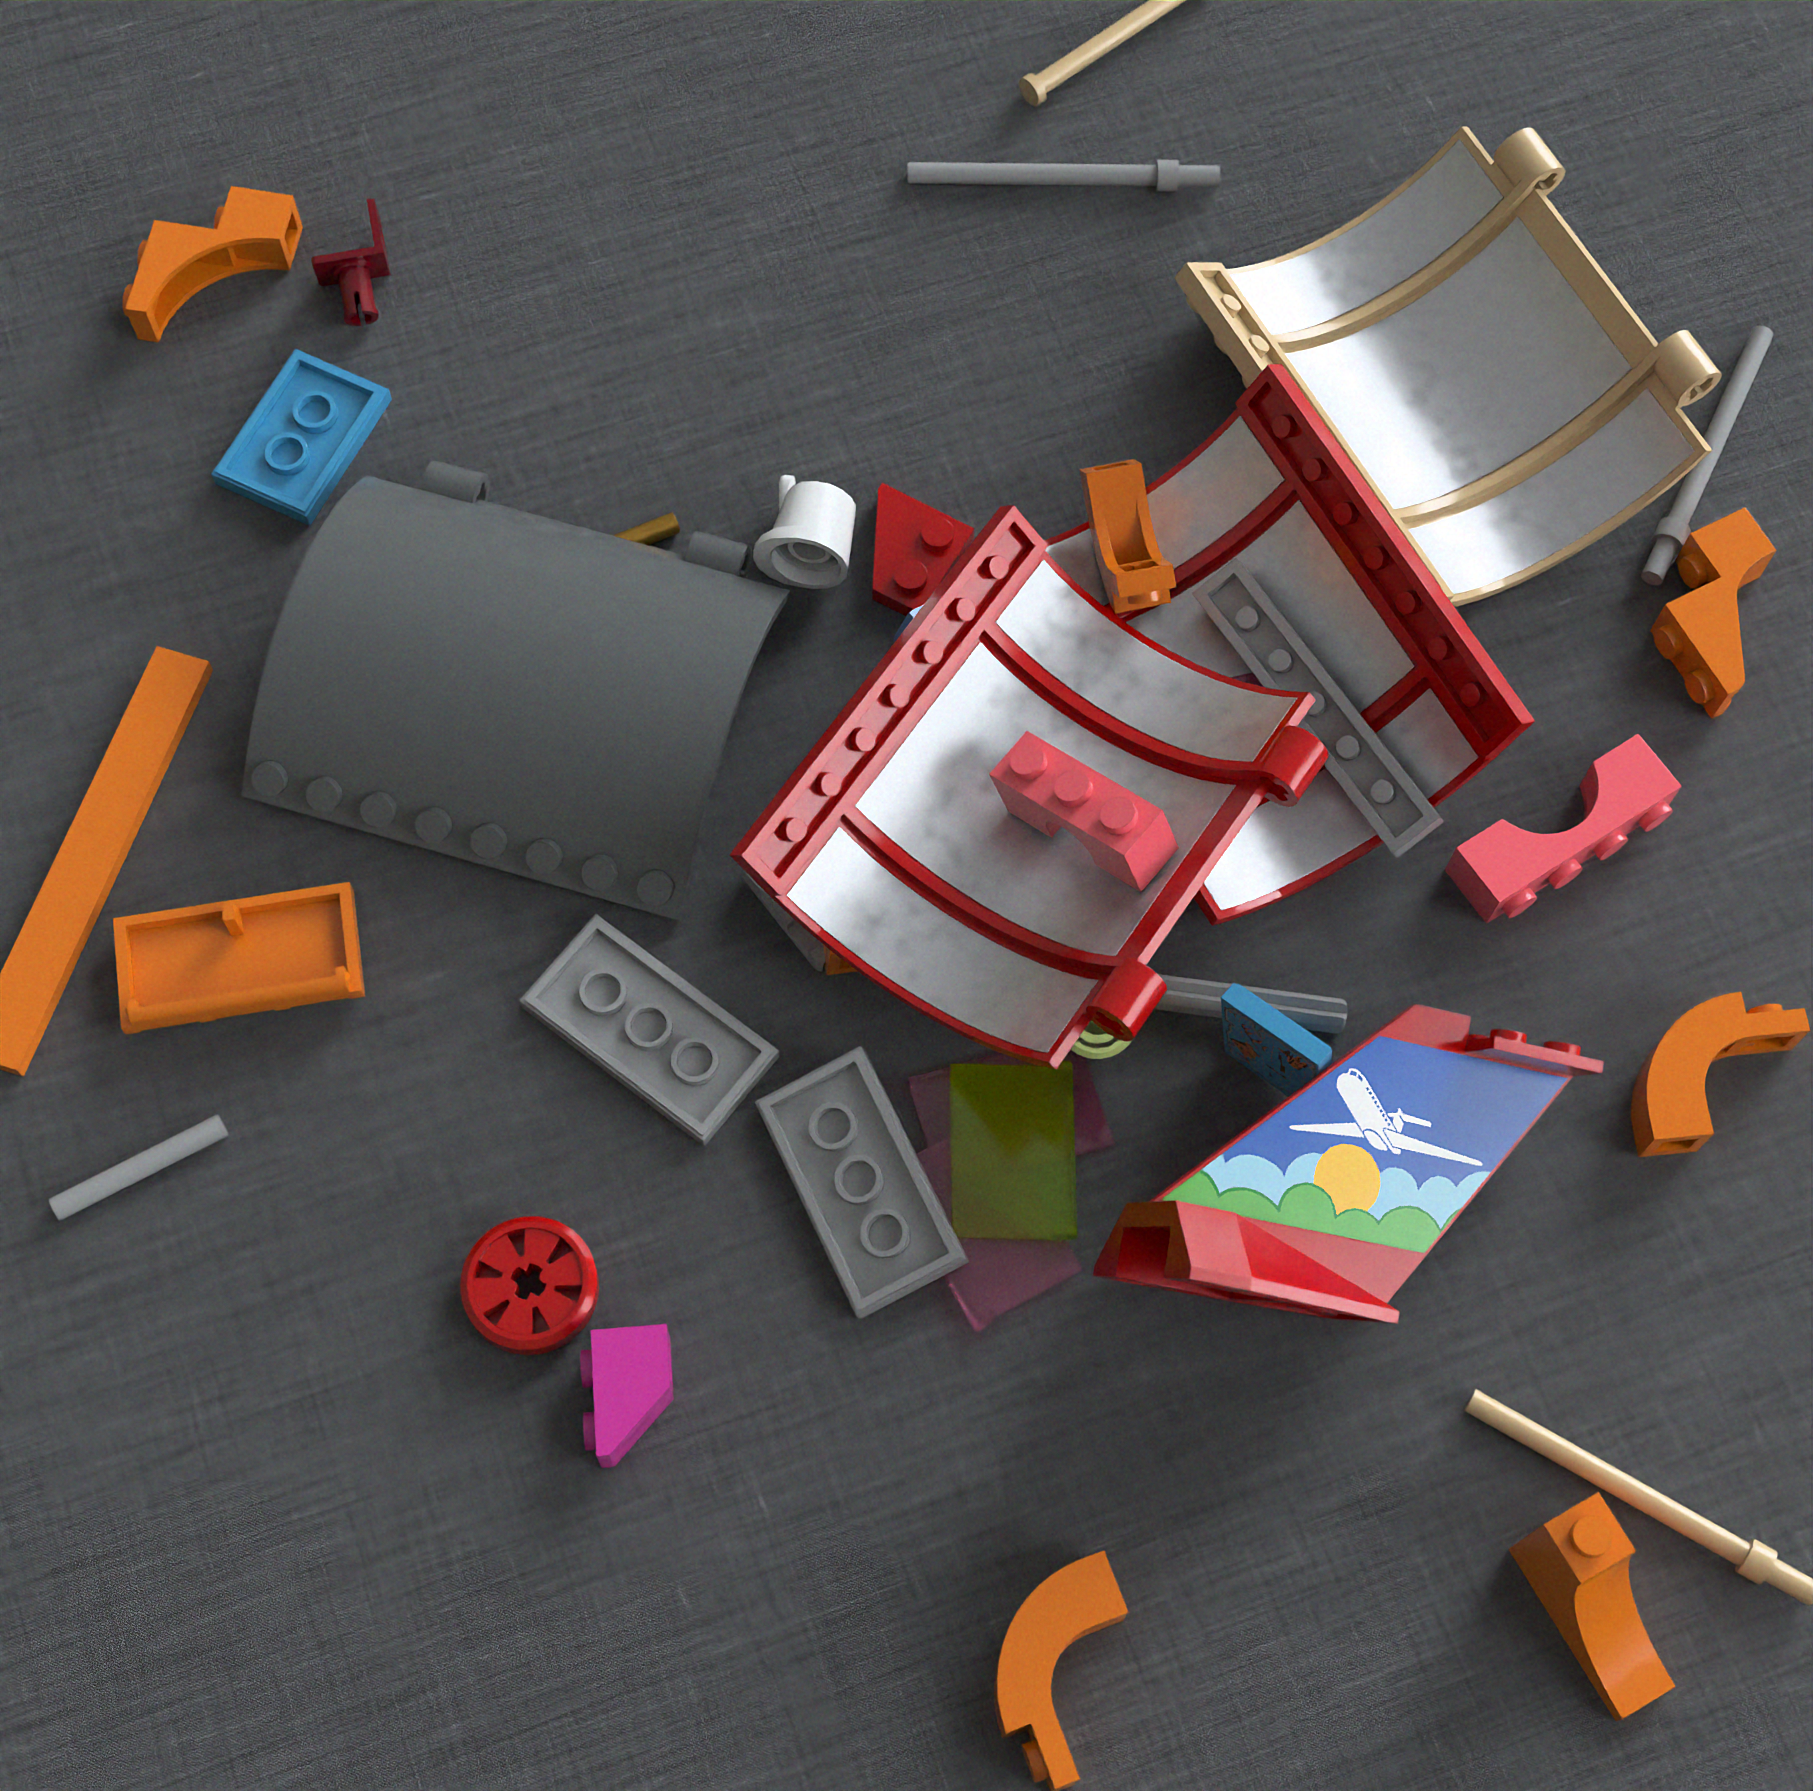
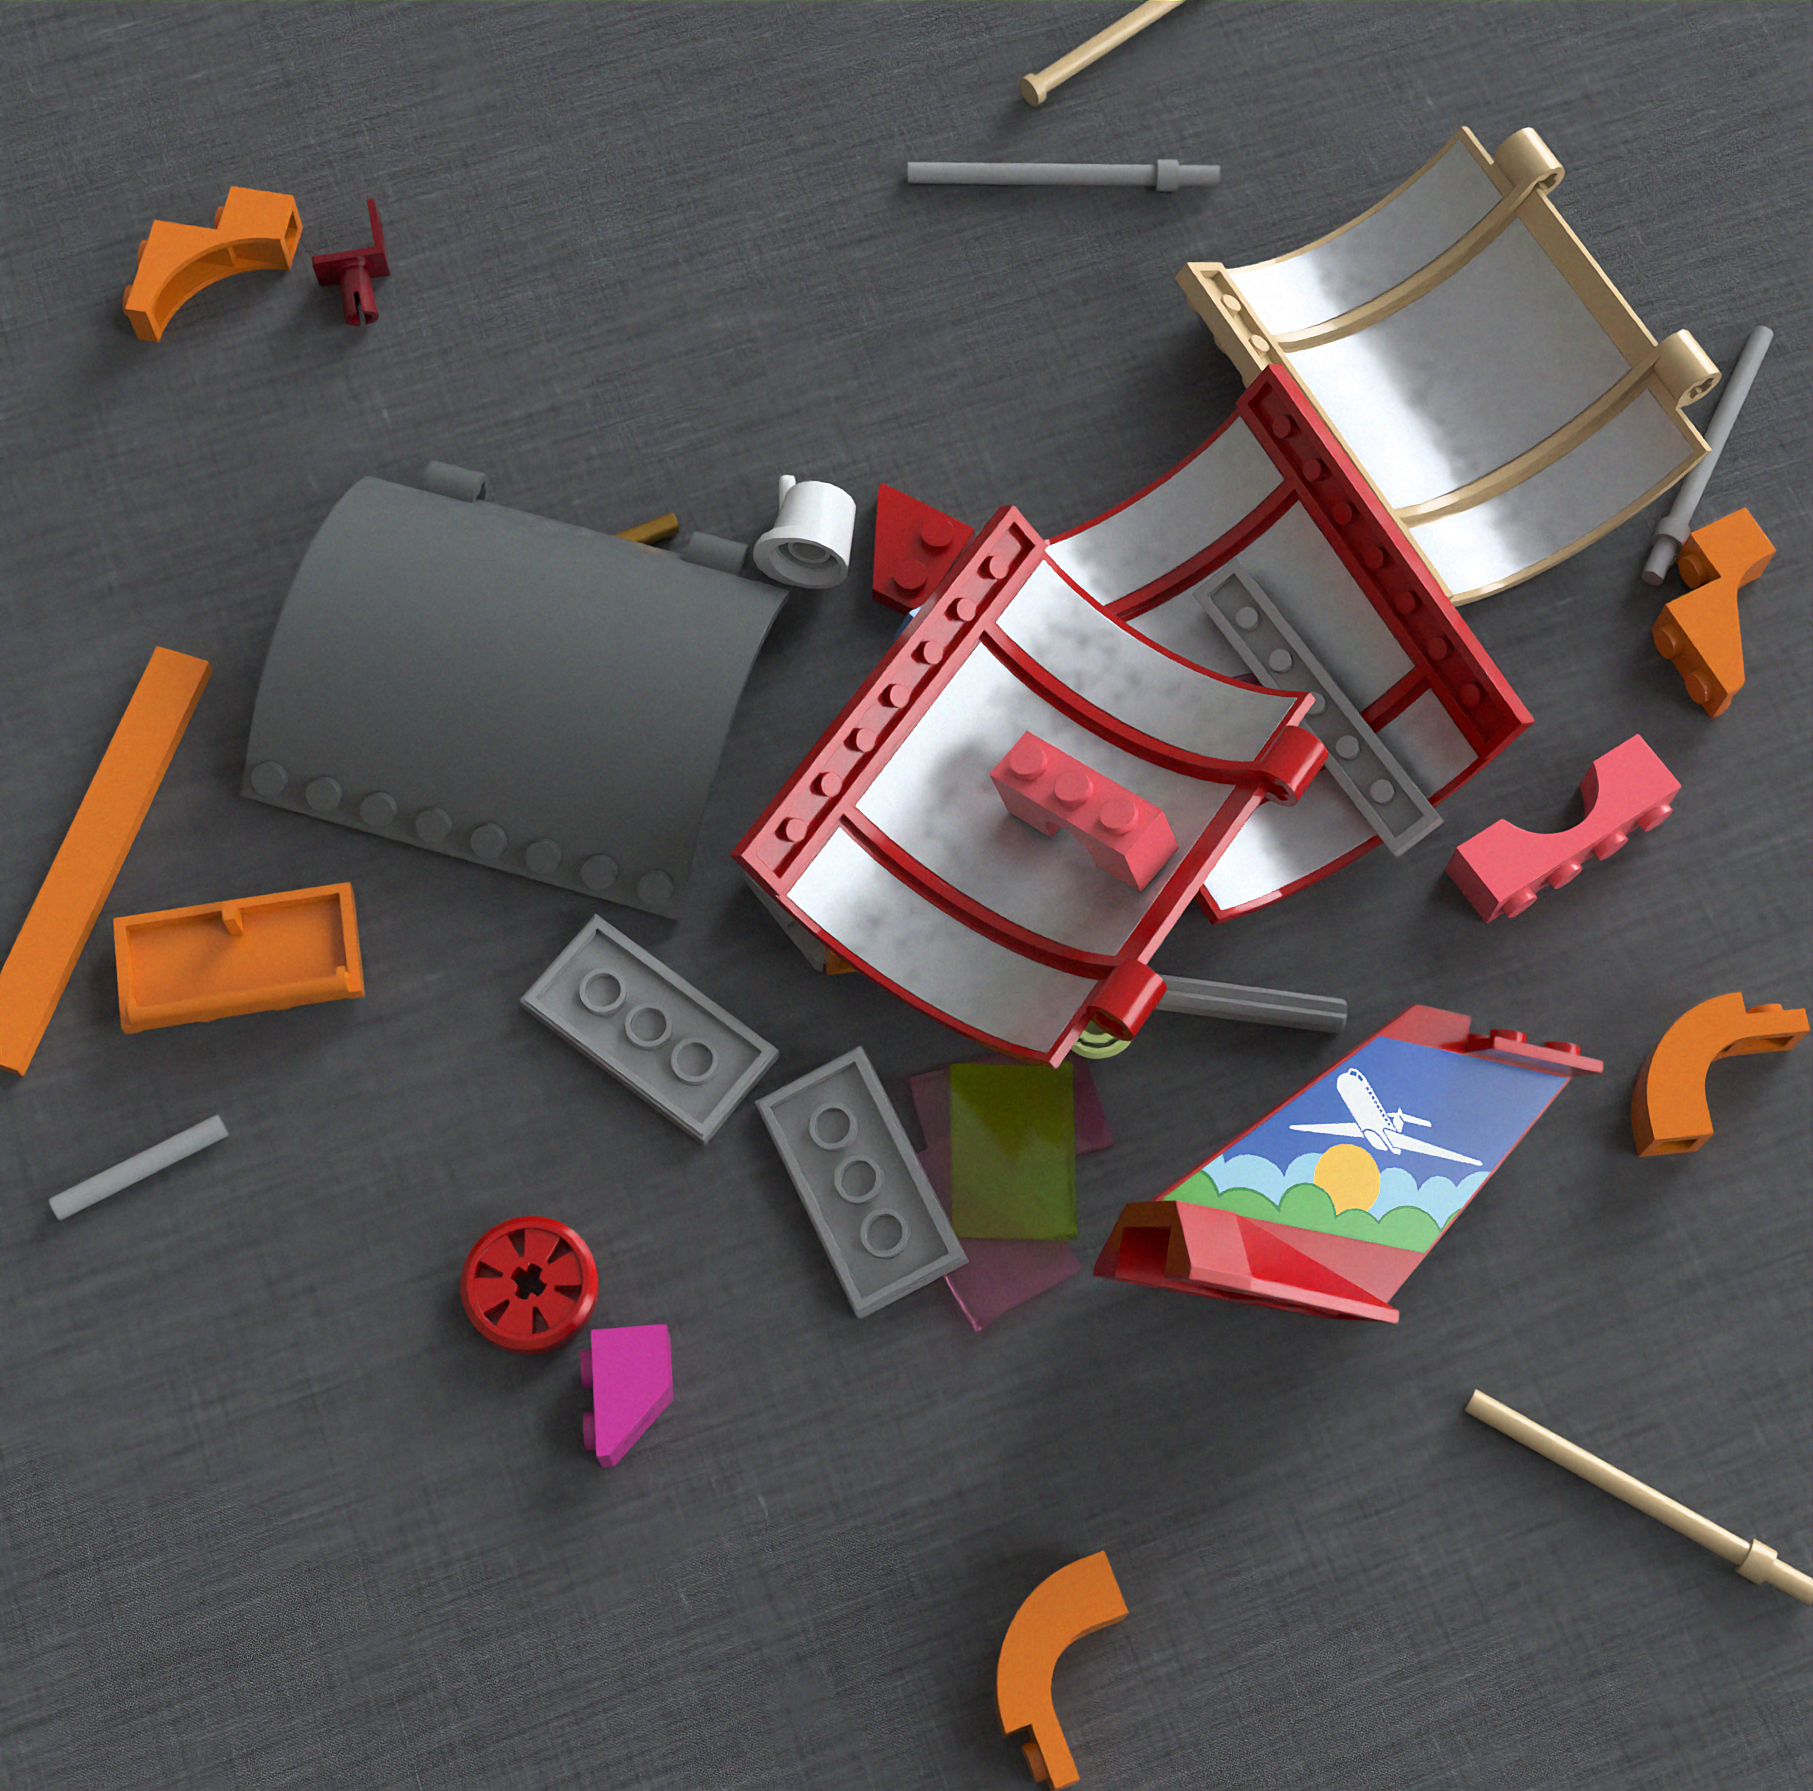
dark azure tile [211,349,392,526] -> none
orange arch [1080,459,1176,613] -> none
dark azure tile [1220,983,1332,1097] -> none
orange arch [1508,1492,1676,1721] -> none

